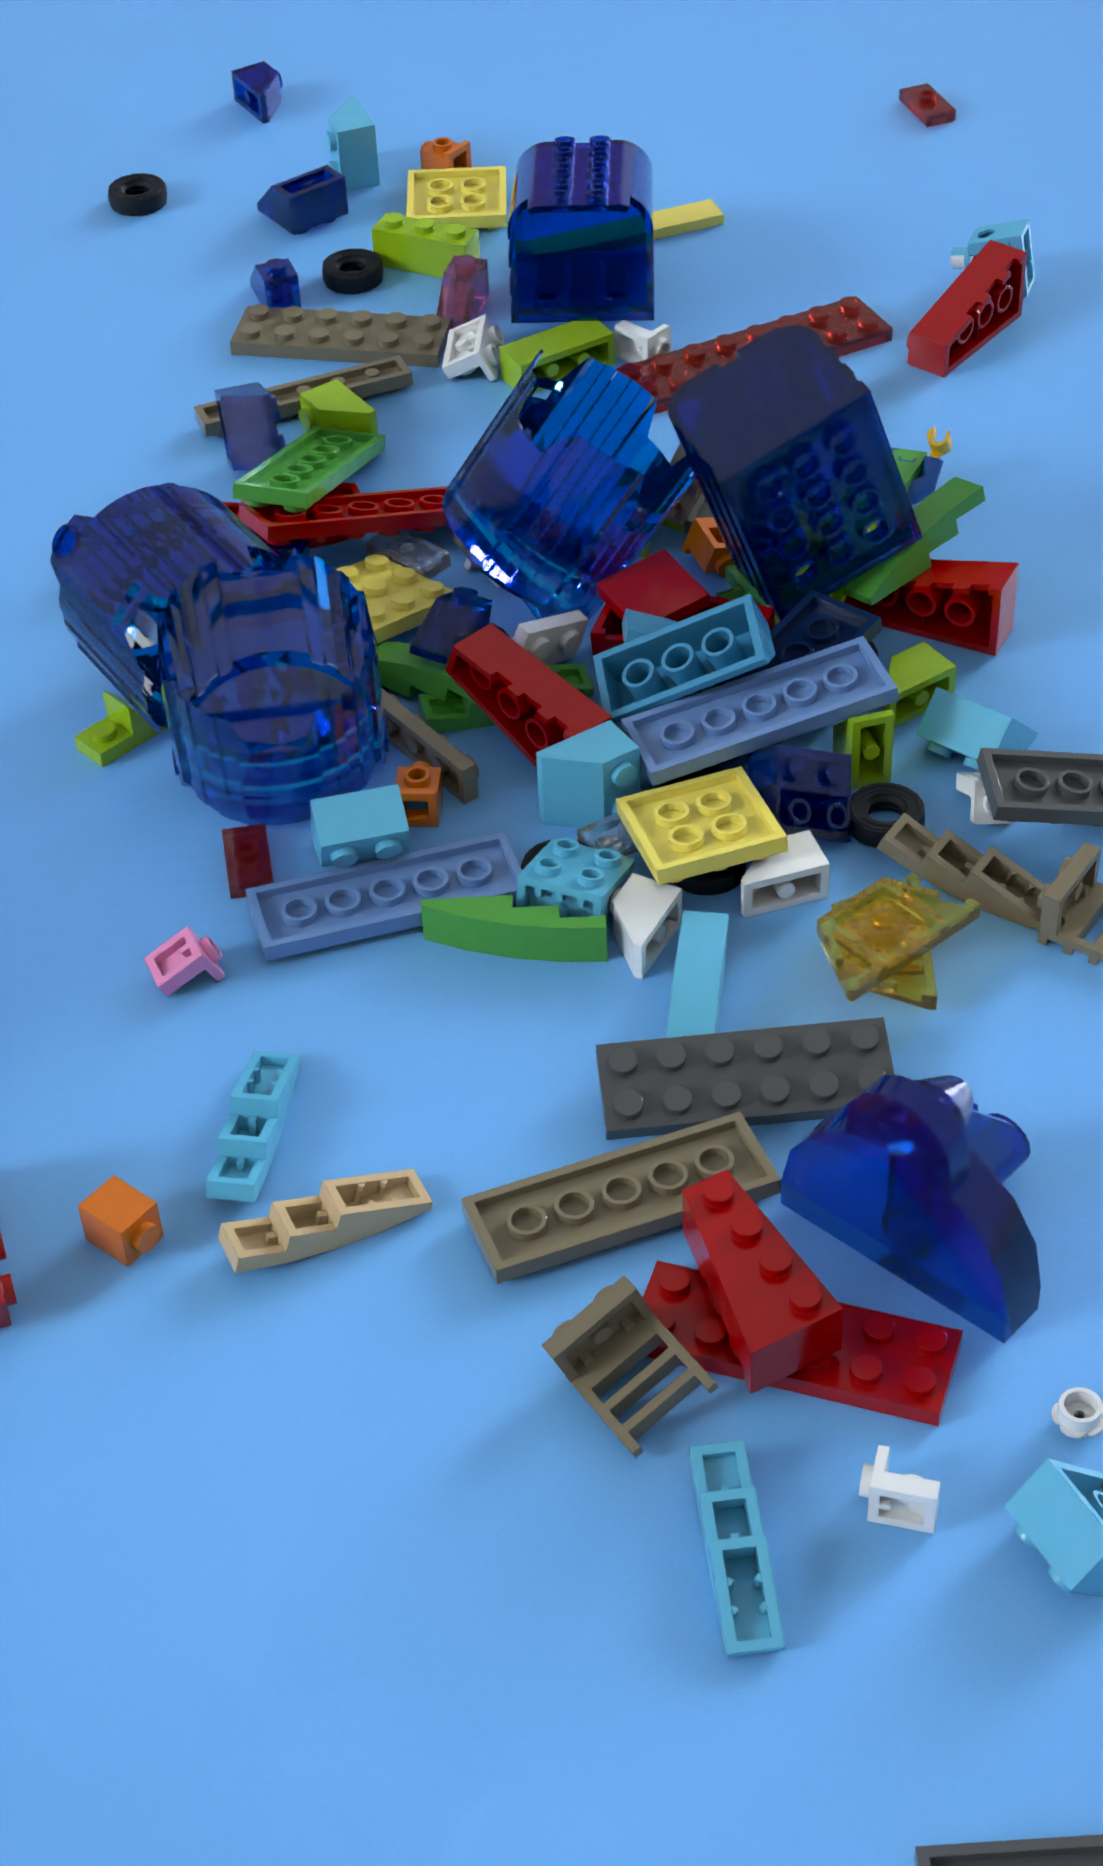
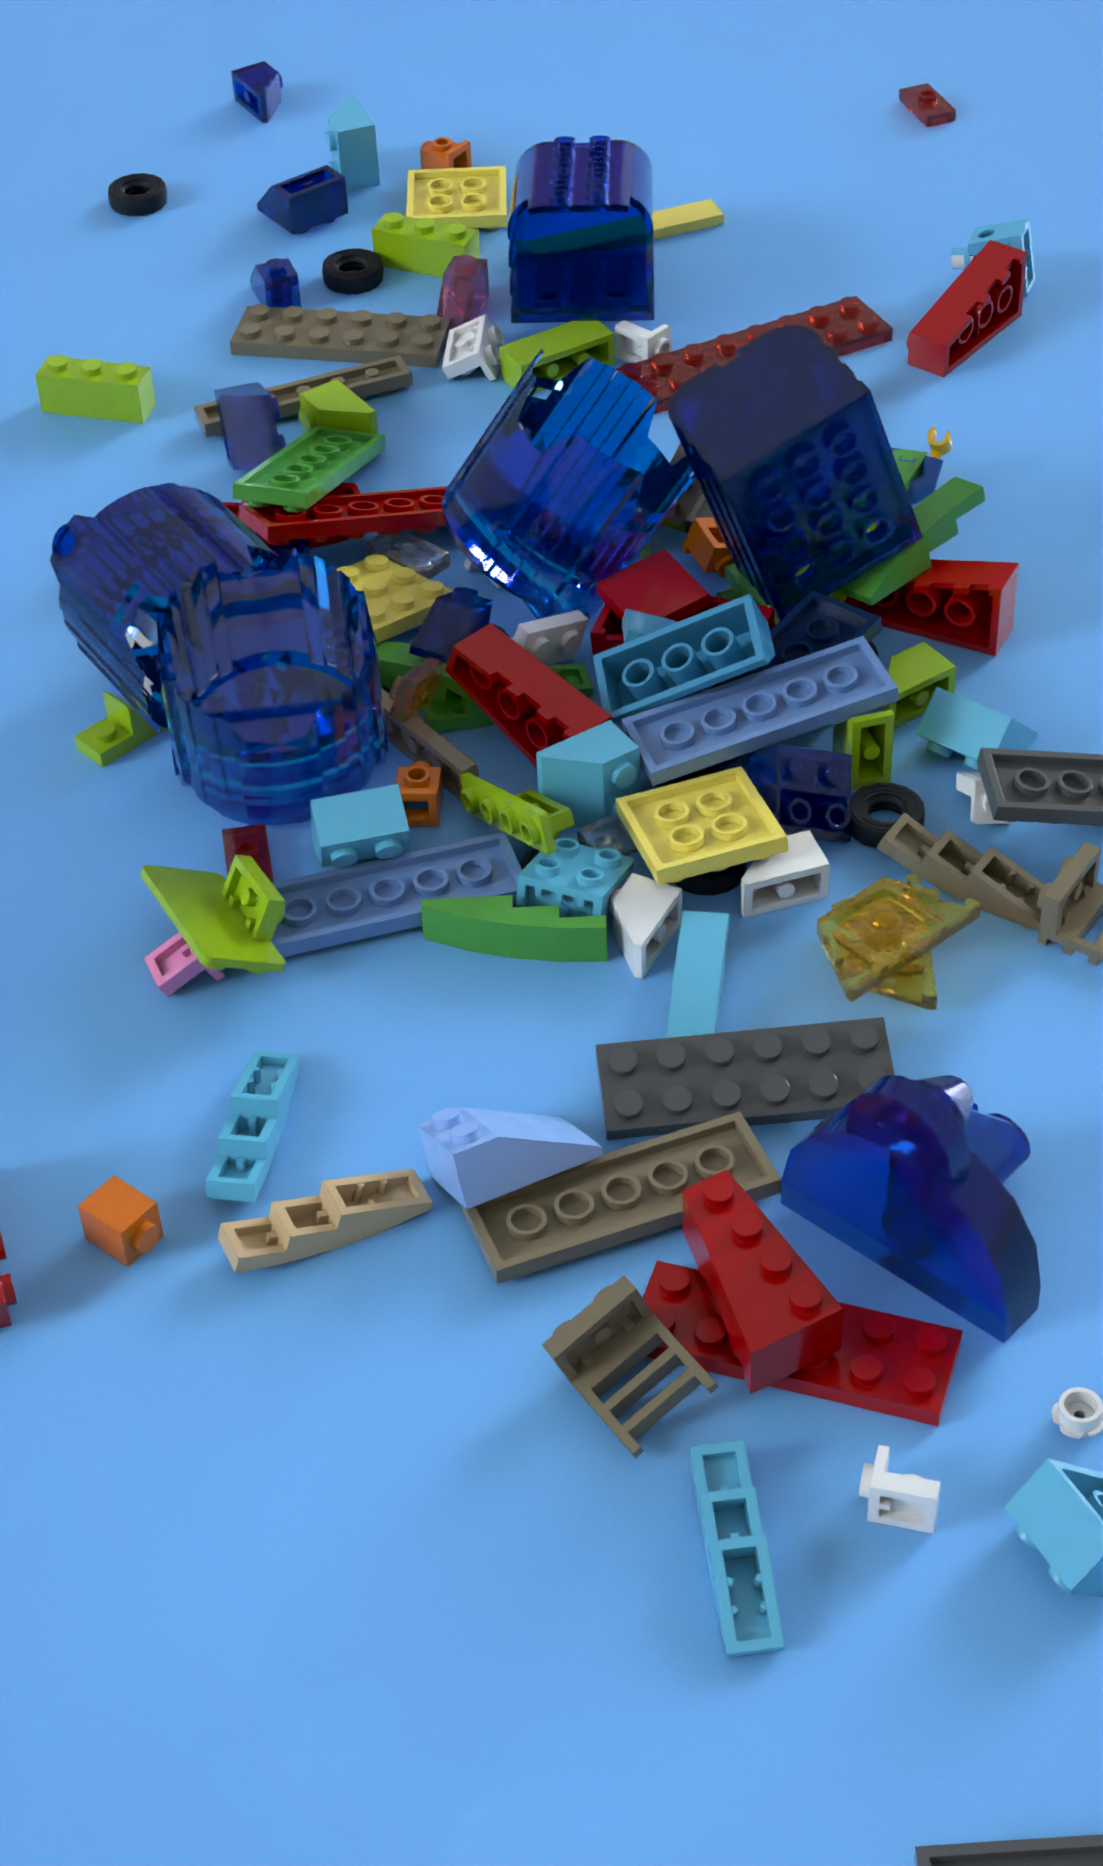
none -> lime brick [35,355,156,424]
none -> lime bracket [140,854,286,974]
none -> clear orange plate [389,656,445,722]
none -> light blue slope [418,1107,604,1209]
none -> lime bracket [460,772,575,855]

